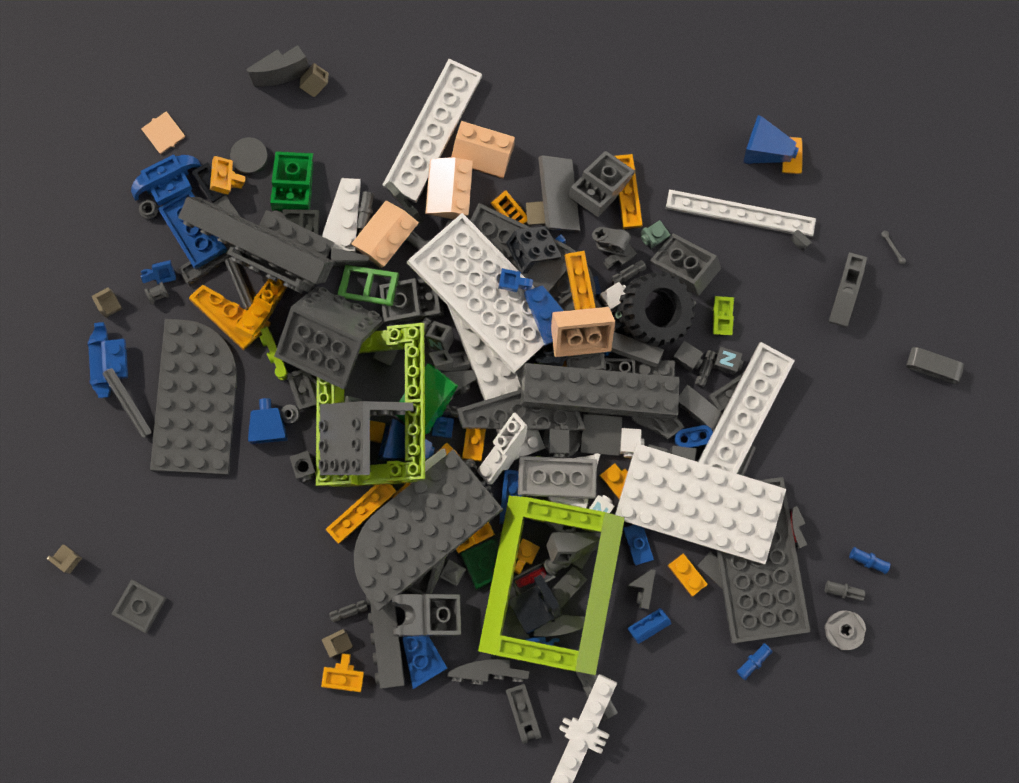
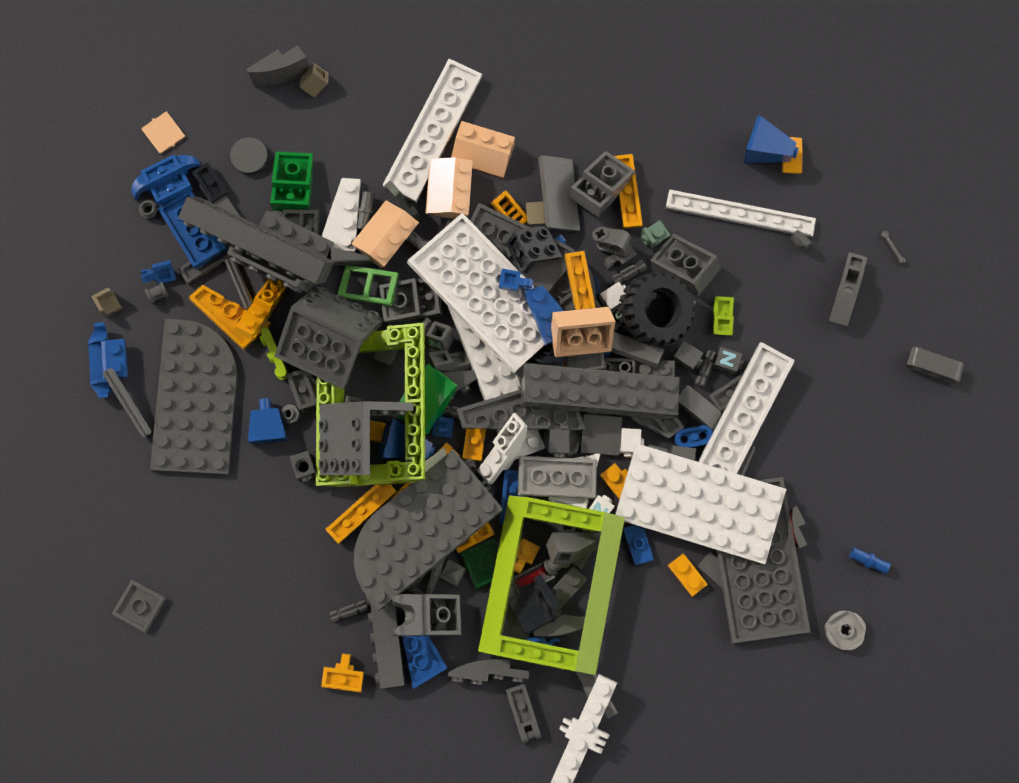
dark tan panel [47,545,82,574] -> none
light orange hinge [210,156,245,195] -> none
dark tan panel [322,629,353,658] -> none
dark grey slope [628,569,655,610] -> none
blue plate [628,608,672,644] -> none
blue pin [736,644,773,680] -> none
dark grey axle [825,580,865,601] -> none

